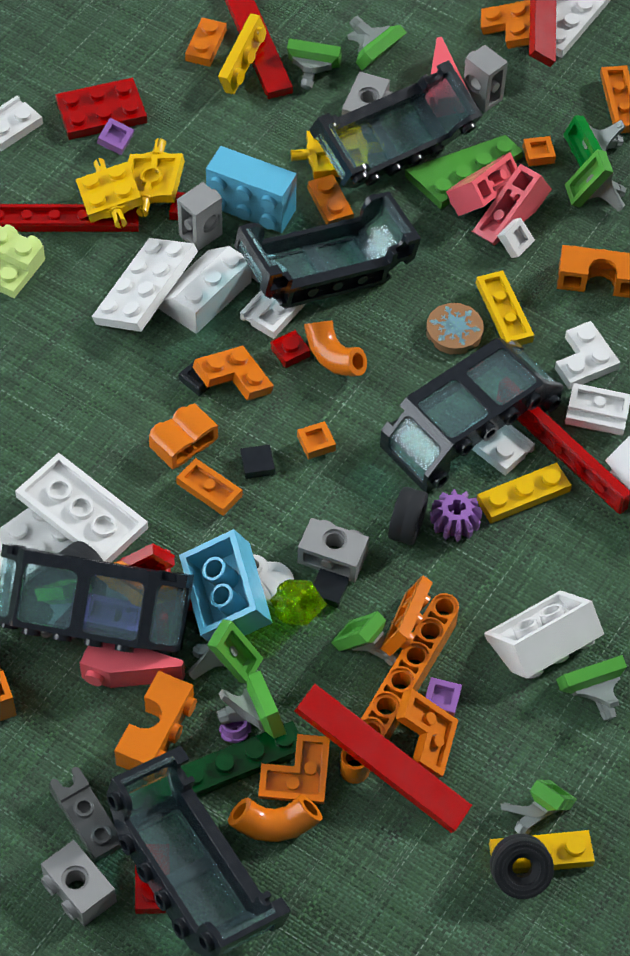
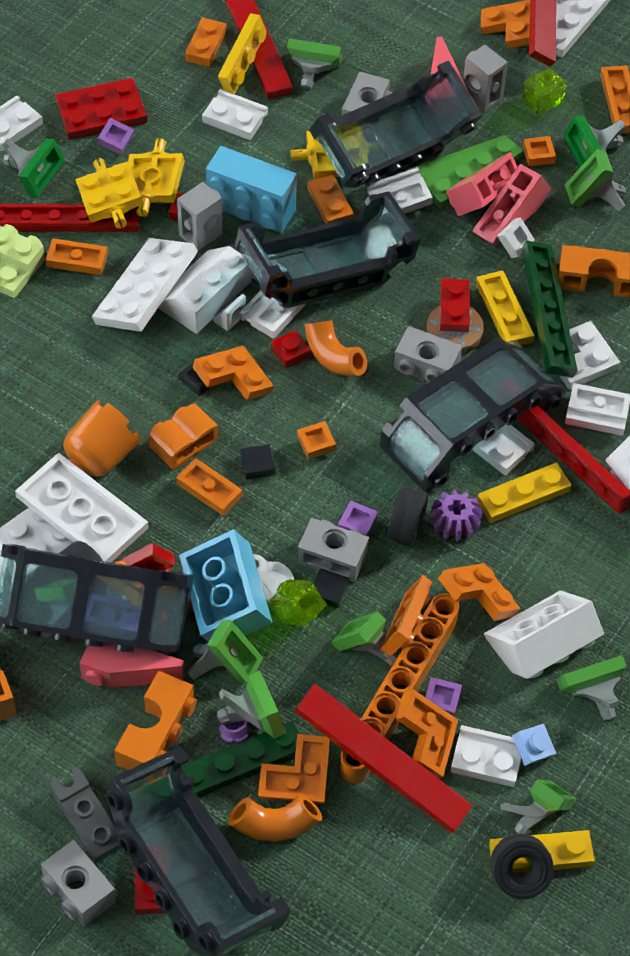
piece [347,15,407,71] -> none
none -> green piece [1,138,65,197]
none -> orange plate [46,238,108,276]
none -> orange cylinder [63,400,141,477]
none -> white plate [202,89,268,140]
none -> white slope [213,294,246,331]
none -> medium lavender plate [338,501,378,536]
none -> white plate [366,167,433,222]
none -> light grey brick [394,326,462,382]
none -> orange plate [438,563,521,621]
none -> red plate [440,278,470,332]
none -> white plate [450,725,521,787]
none -> light blue plate [512,724,556,766]
none -> clear neon green brick [522,67,566,115]
none -> dark green plate [522,240,578,378]

